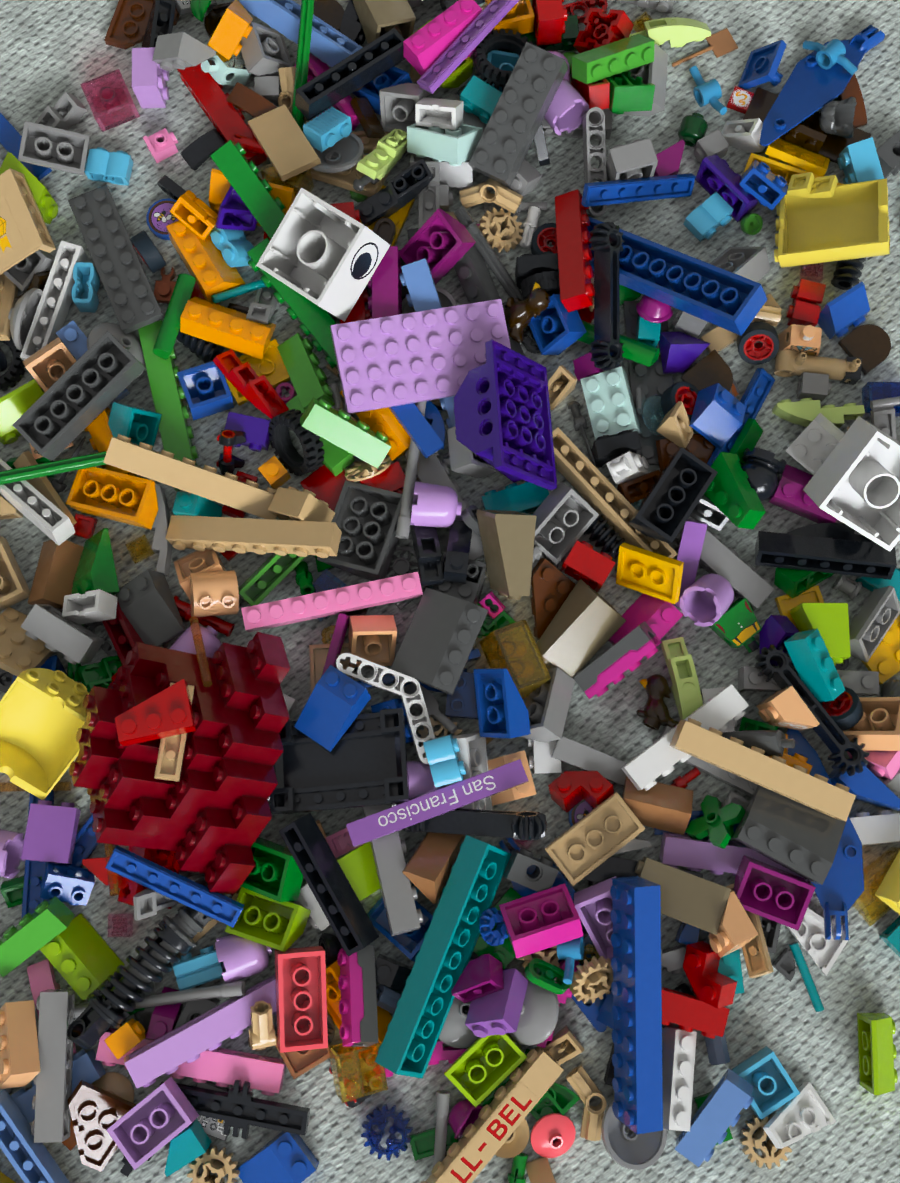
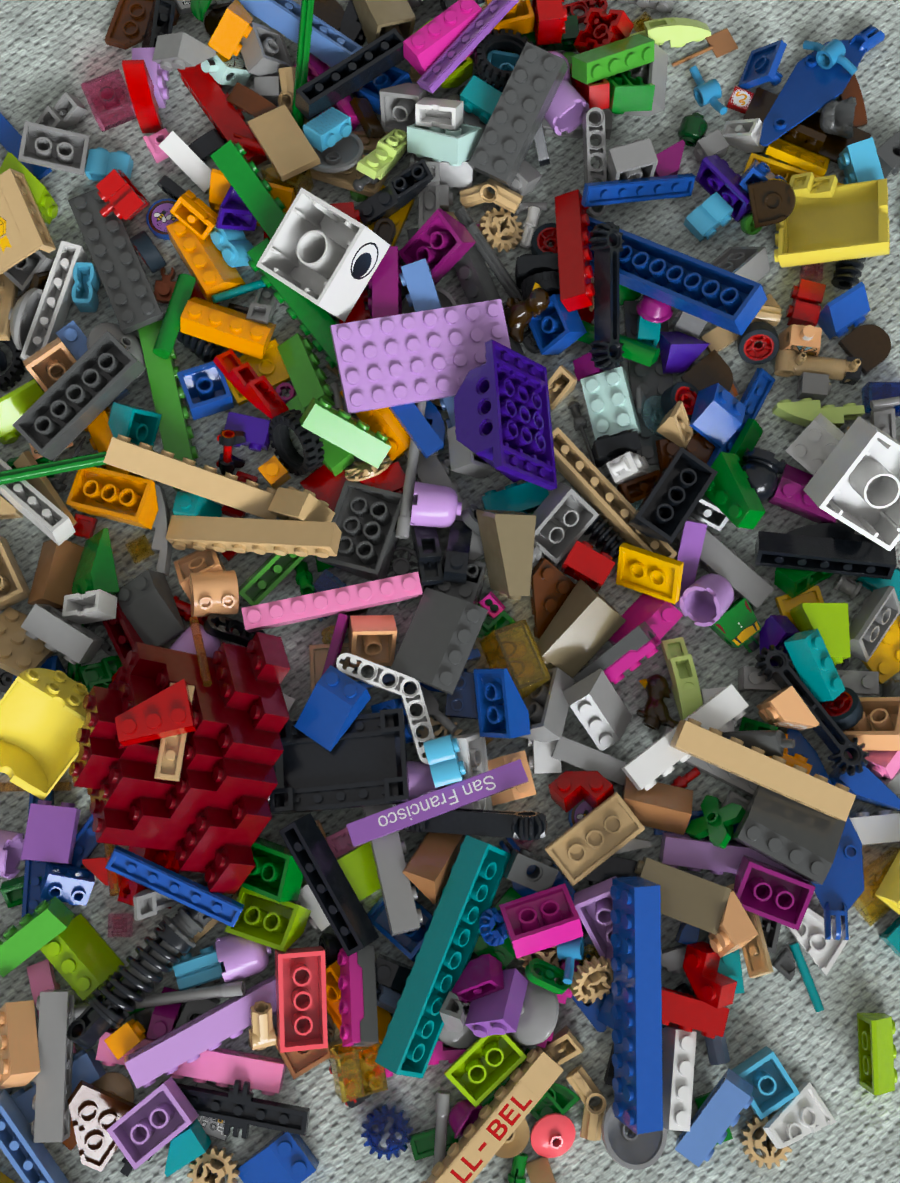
none -> red brick [96,169,150,220]
none -> red slope [122,60,163,133]
none -> white tile [159,131,212,193]
none -> black beam [203,613,266,647]
none -> light grey brick [439,991,465,1033]
none -> light grey slope [563,668,632,752]
none -> dark brown tile [748,178,796,228]

